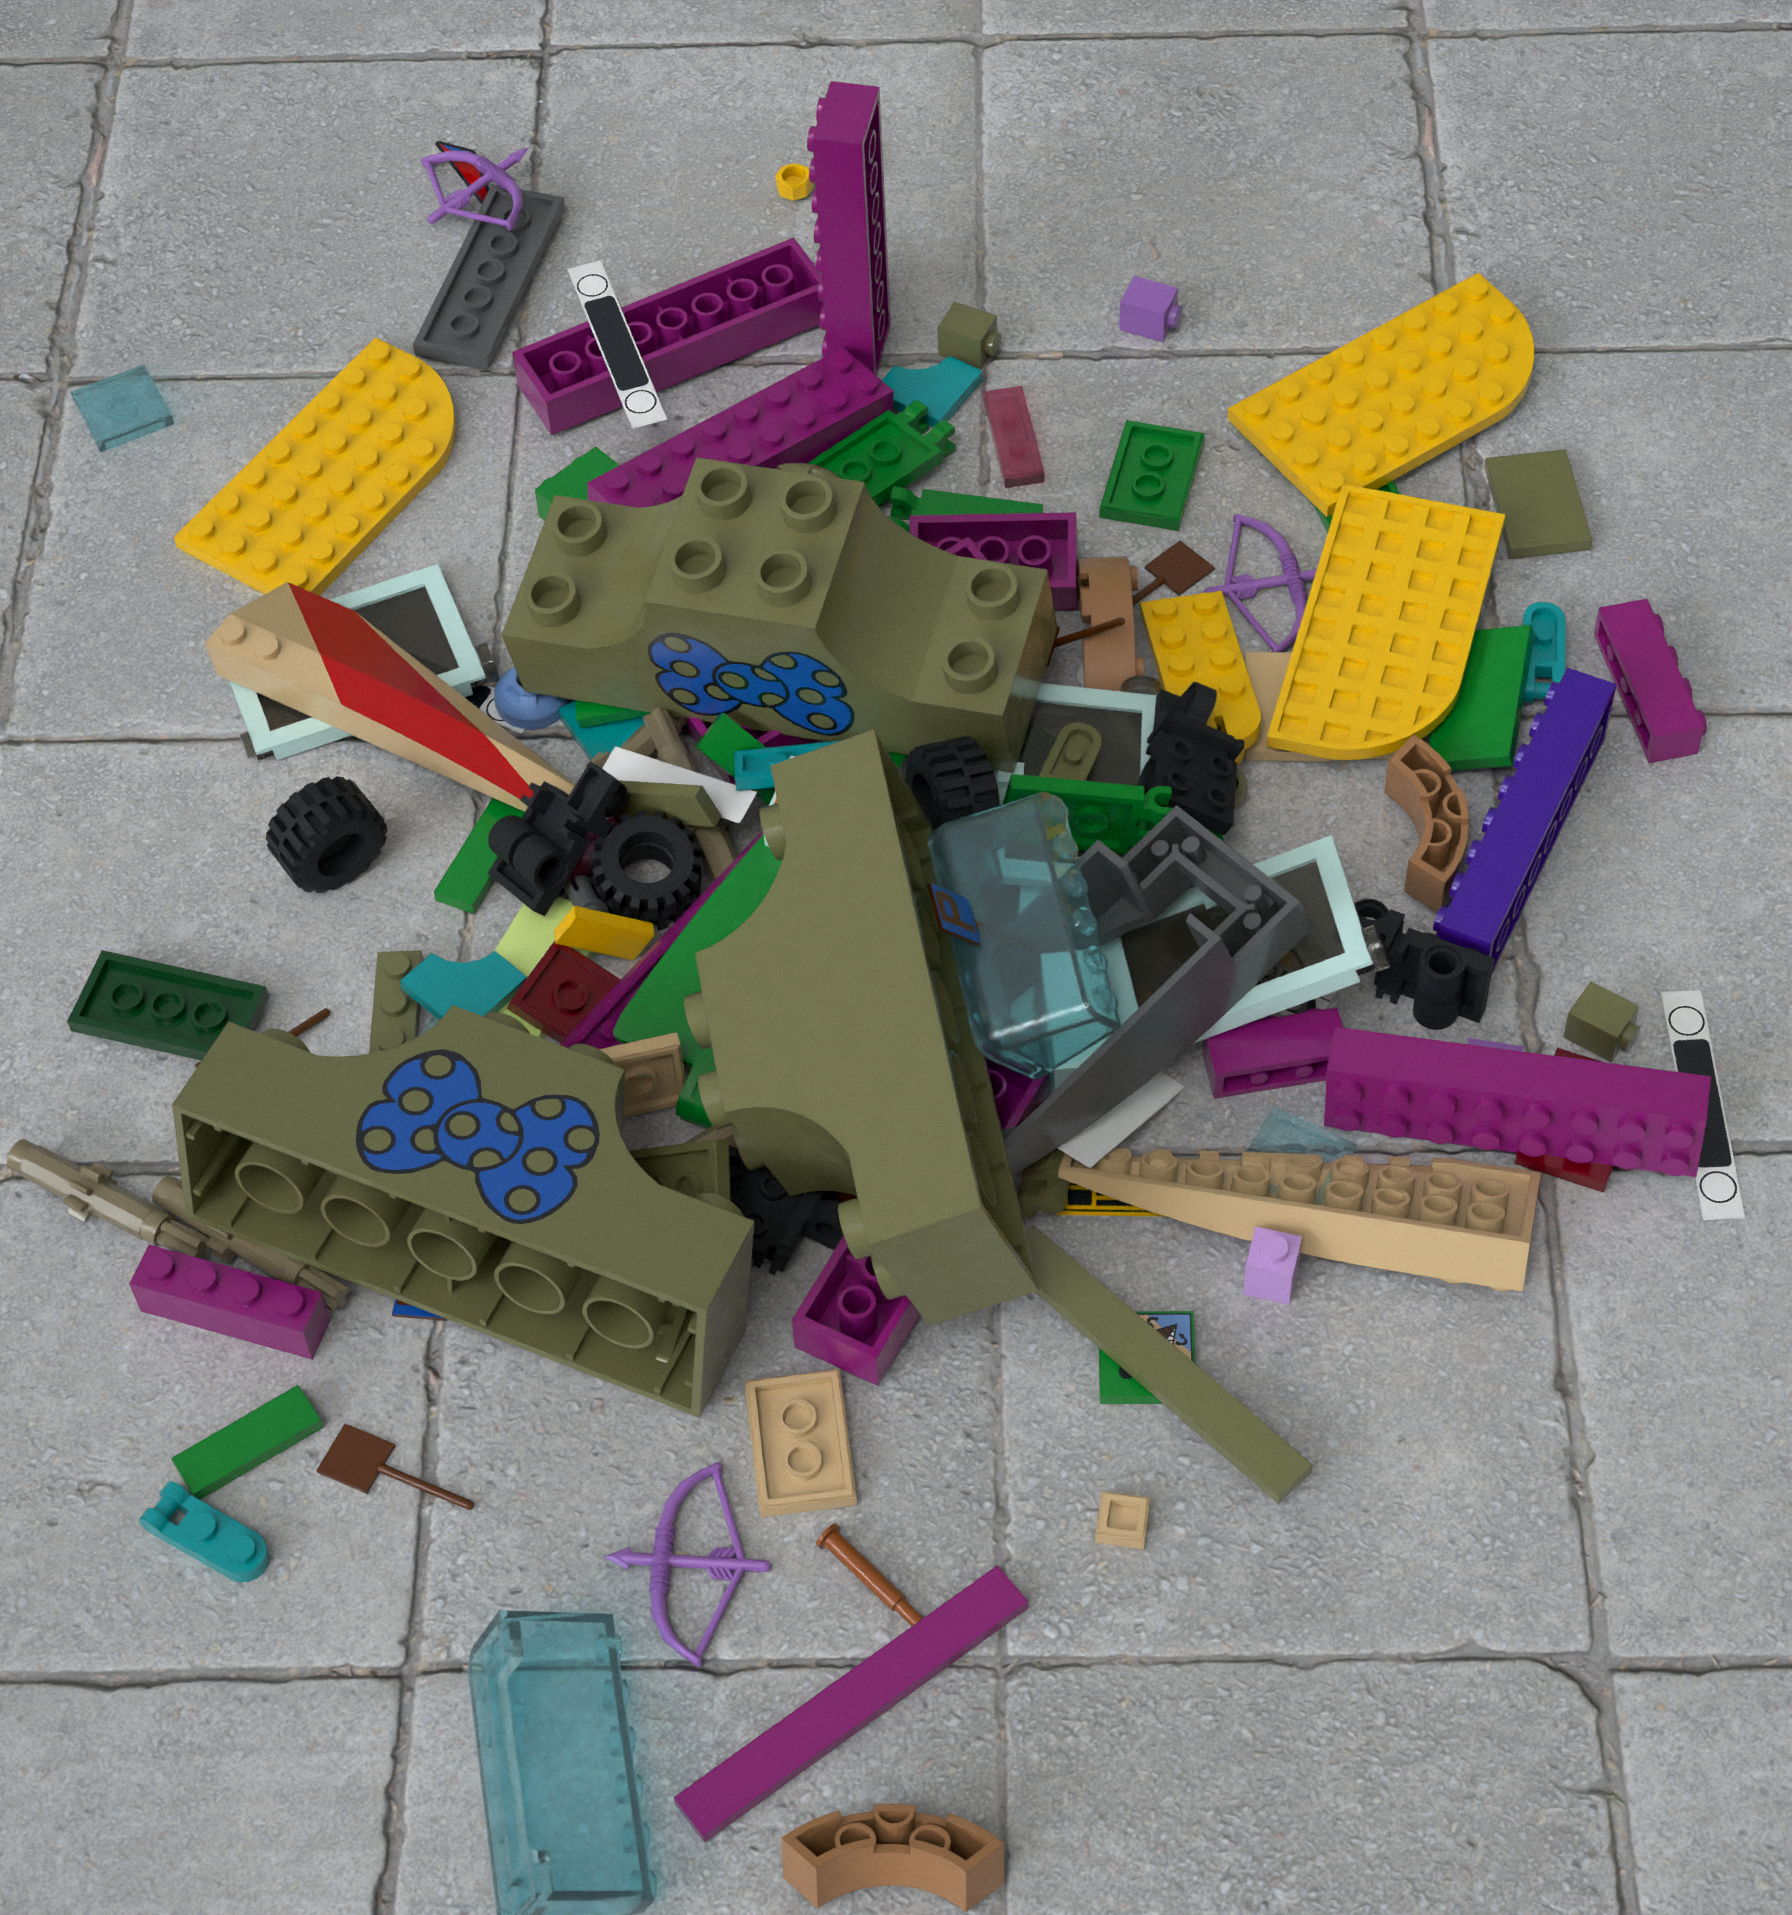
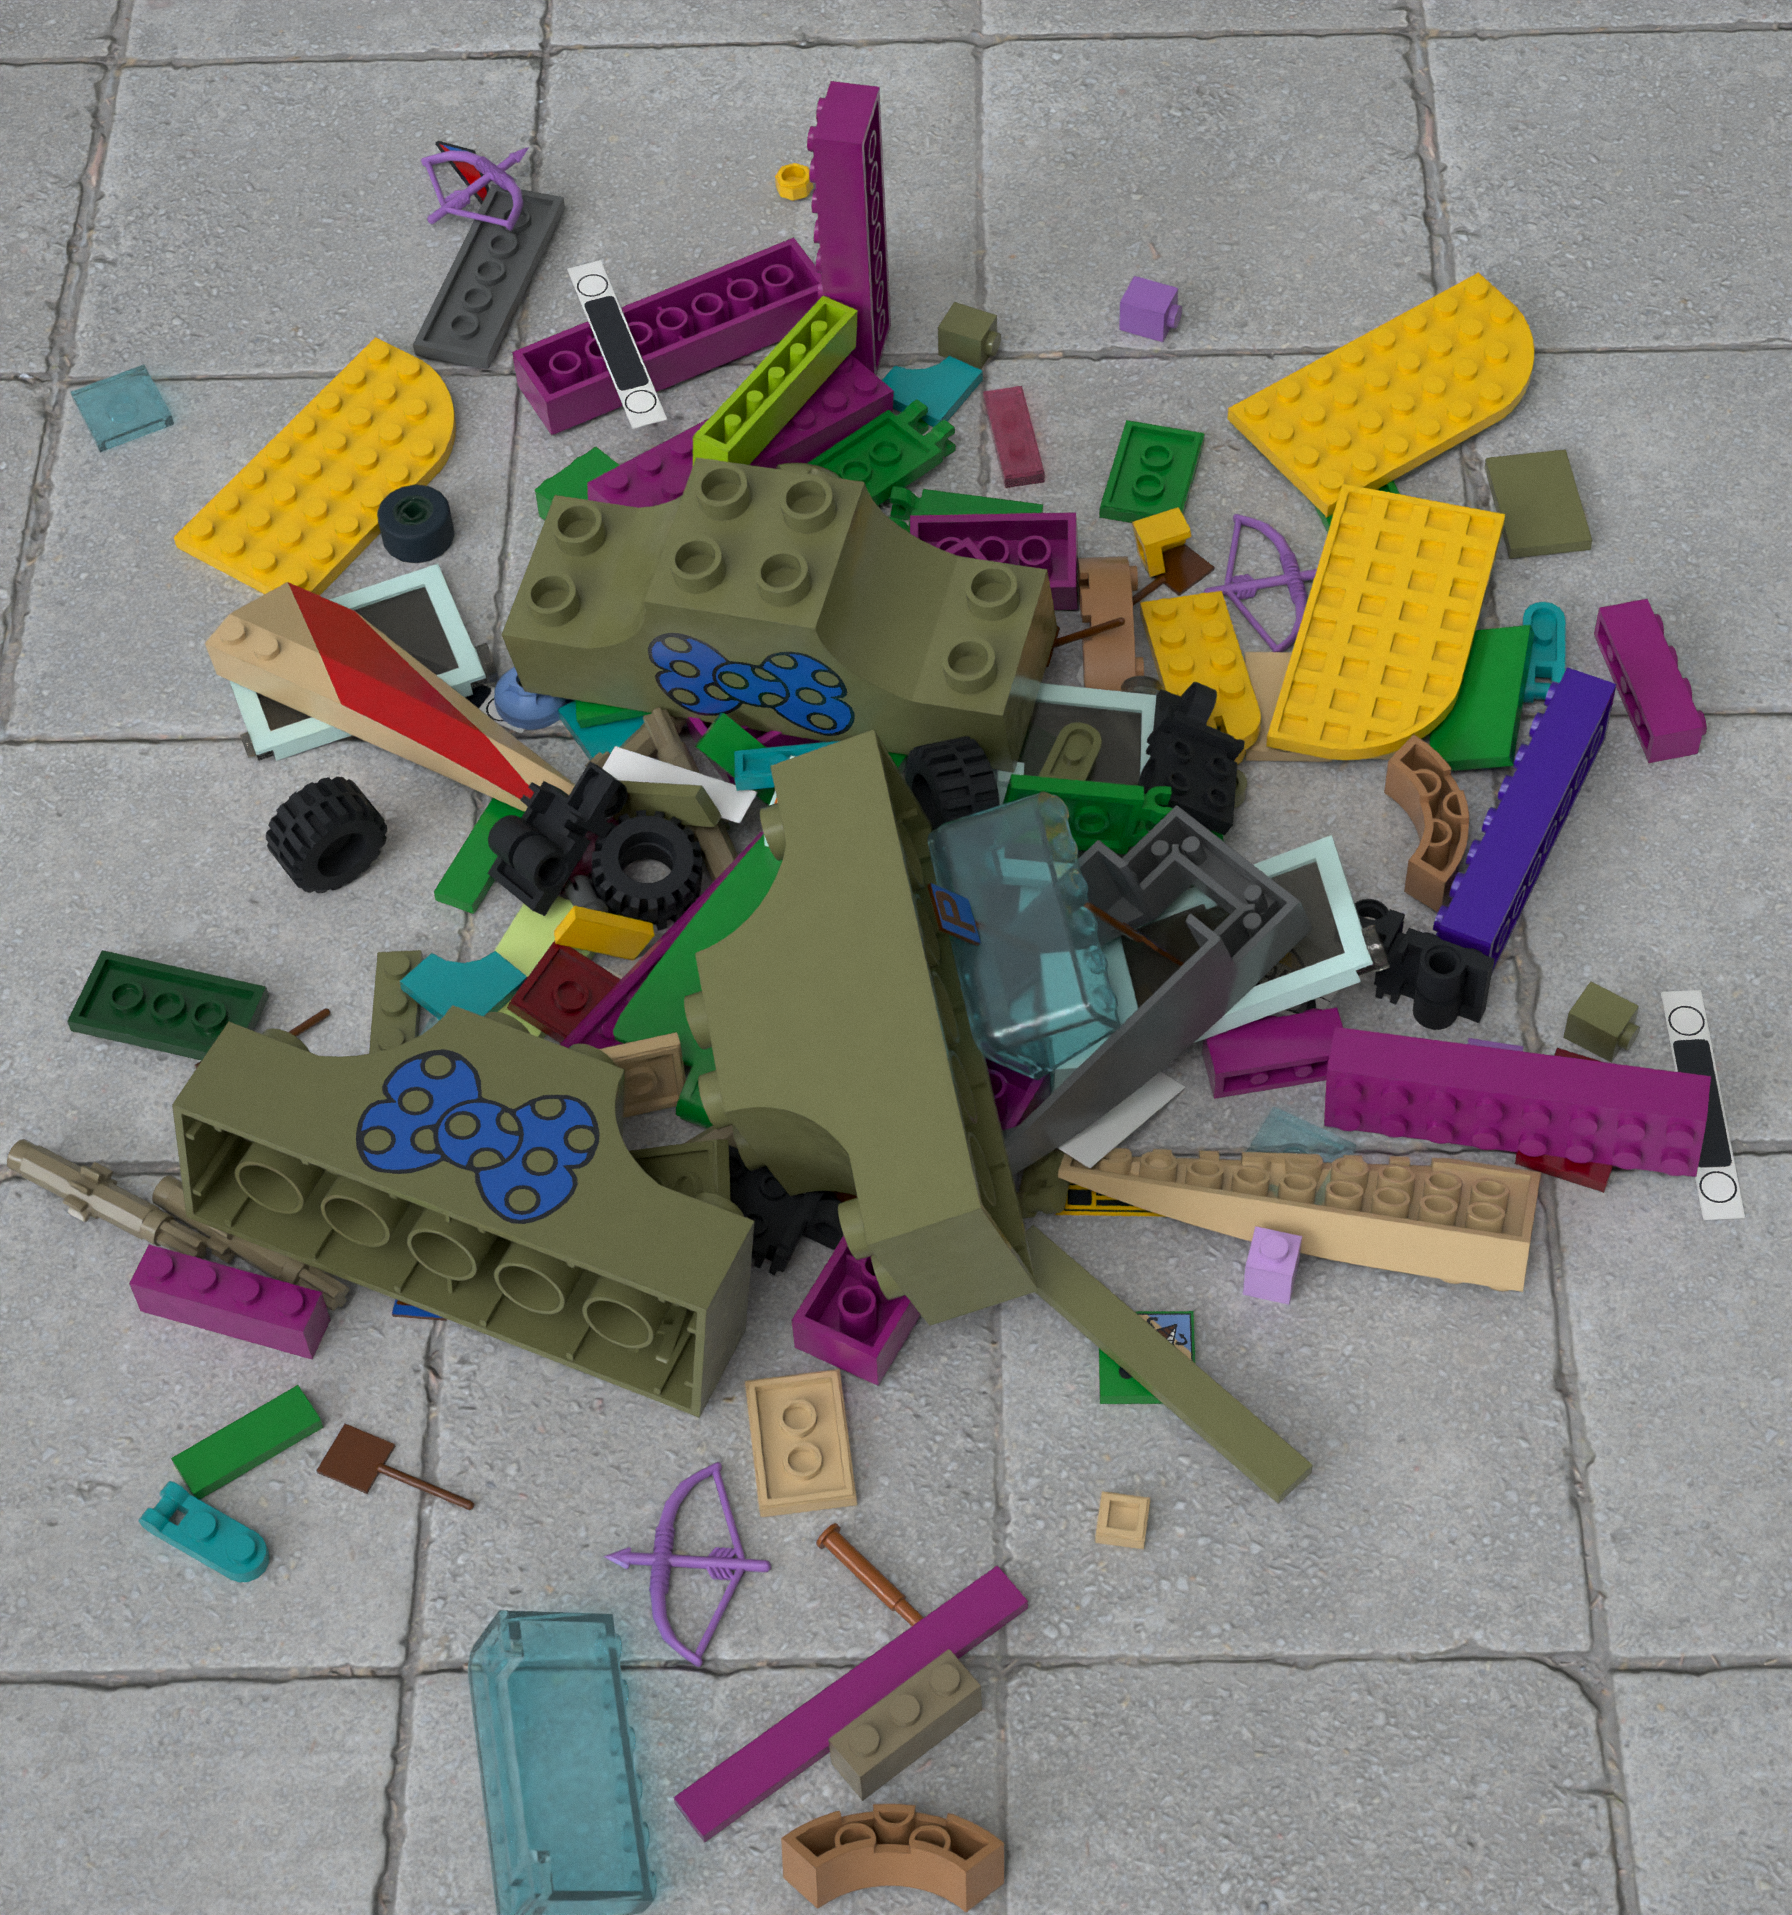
none -> black wheel [377,485,455,563]
none -> lime brick [693,296,858,465]
none -> dark tan brick [828,1649,982,1801]
none -> reddish brown piece [1084,902,1184,966]
none -> yellow panel [1132,507,1191,577]

